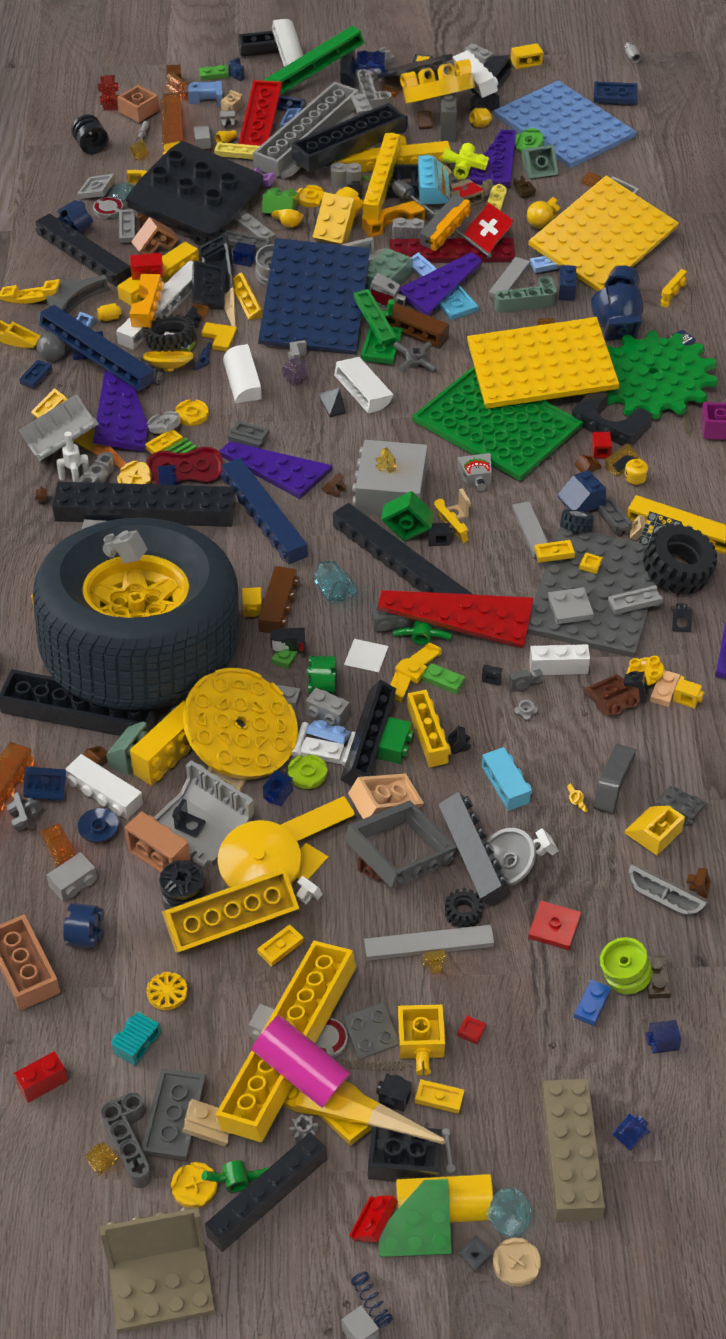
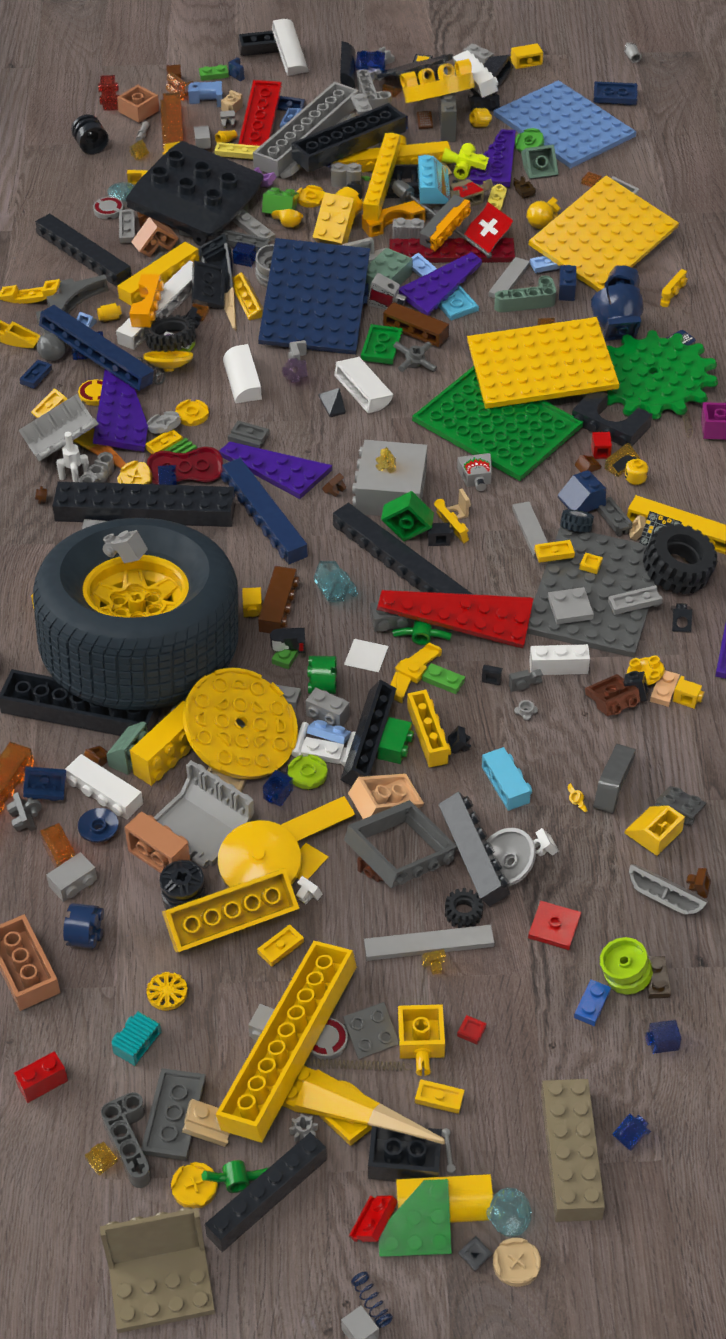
dark blue brick [57,200,94,233] -> none
light grey plate [77,174,116,199] -> none
red brick [130,253,164,280] -> none
black bracket [172,799,206,838] -> none
dark blue hand [194,343,212,371] -> none
yellow tile [201,322,237,352] -> none
dark pink brick [251,1014,351,1108] -> none
green brick [262,25,365,95] -> none
green plate [353,289,397,345] -> none
black brick [376,1074,412,1112] -> none
none -> yellow tile [78,379,103,406]

